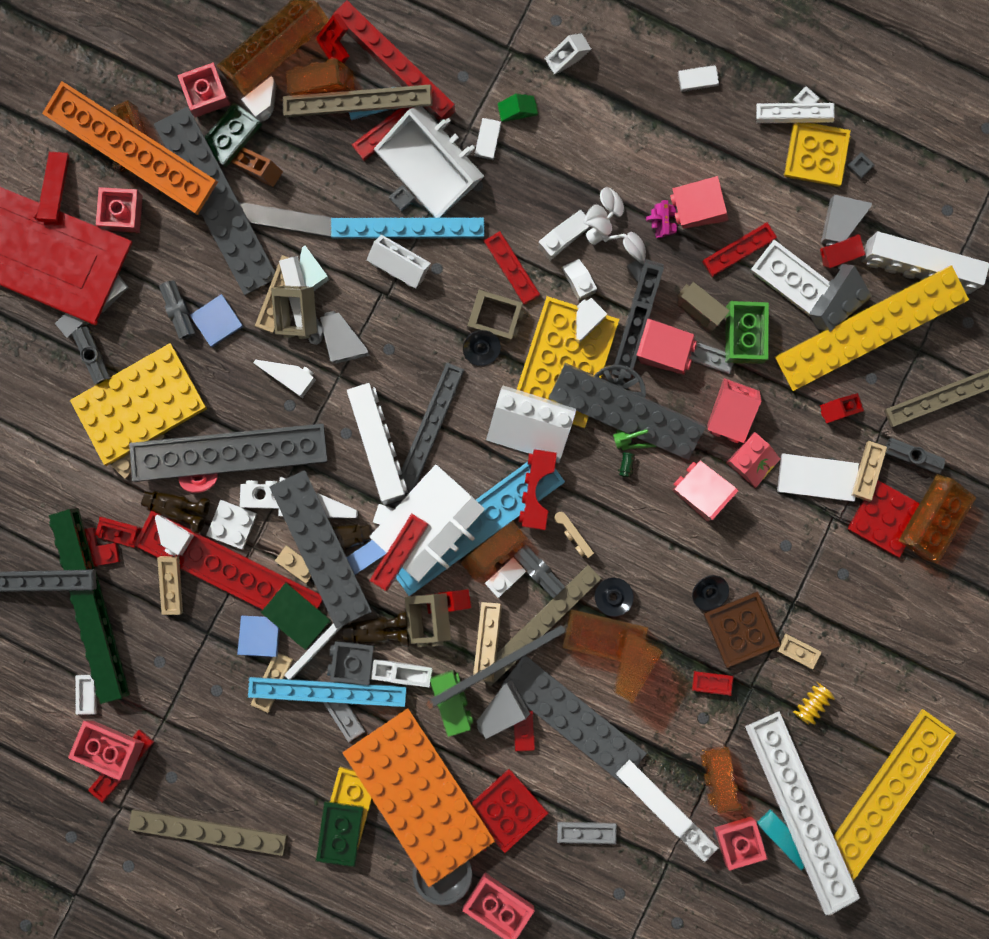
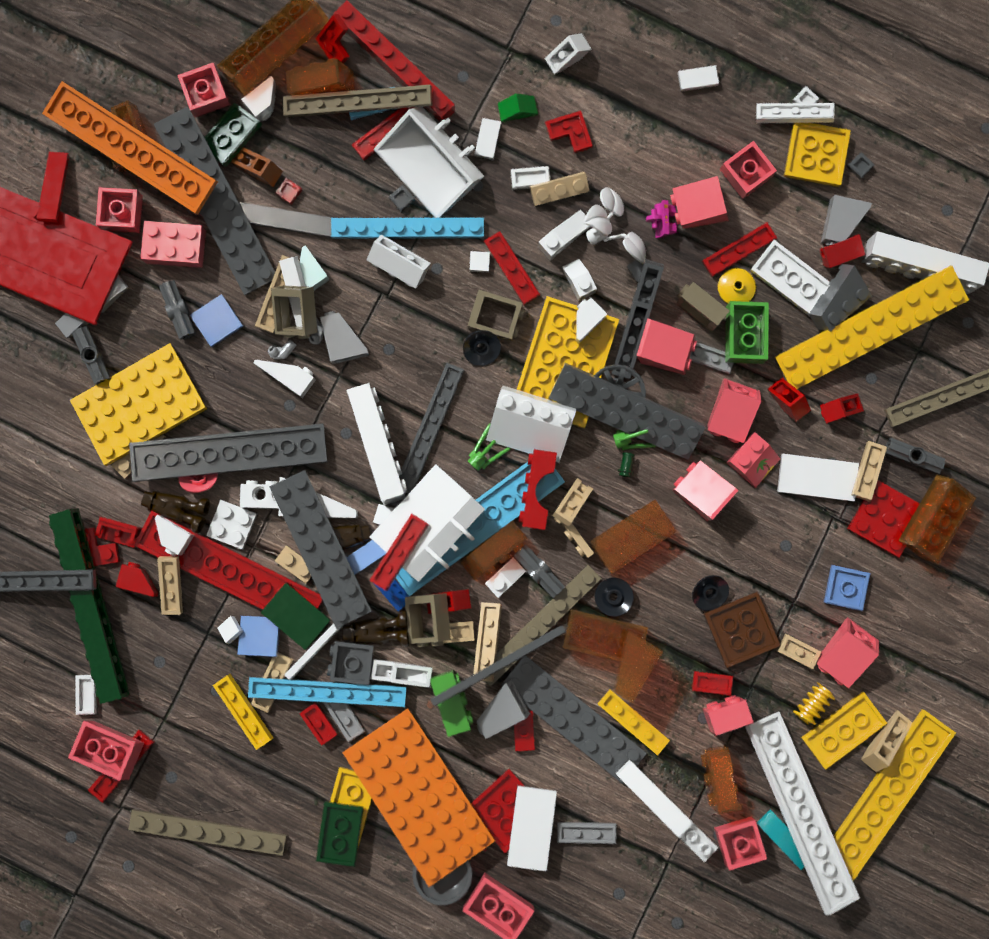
none -> red slope [115,562,158,597]
none -> coral brick [141,221,206,268]
none -> yellow plate [213,674,274,750]
none -> white tile [218,616,243,644]
none -> light grey arm [268,339,297,359]
none -> tile [275,178,302,205]
none -> red plate [299,702,338,746]
none -> blue plate [373,580,410,612]
none -> tan plate [443,621,475,643]
none -> bright green plant [468,424,510,471]
none -> white tile [470,251,490,272]
none -> white tile [507,786,557,871]
none -> white tile [511,166,550,190]
none -> tan plate [530,172,589,206]
none -> red plate [545,111,593,153]
none -> tan plate [553,478,593,527]
none -> clear orange brick [589,499,677,574]
none -> yellow plate [597,689,670,756]
none -> coral brick [703,695,753,735]
none -> yellow dish [718,268,756,304]
none -> coral brick [720,141,777,199]
none -> red slope [768,378,811,422]
none -> yellow tile [801,691,888,770]
none -> coral slope [817,617,879,688]
none -> medium blue tile [824,565,870,611]
none -> tan slope [861,710,912,772]

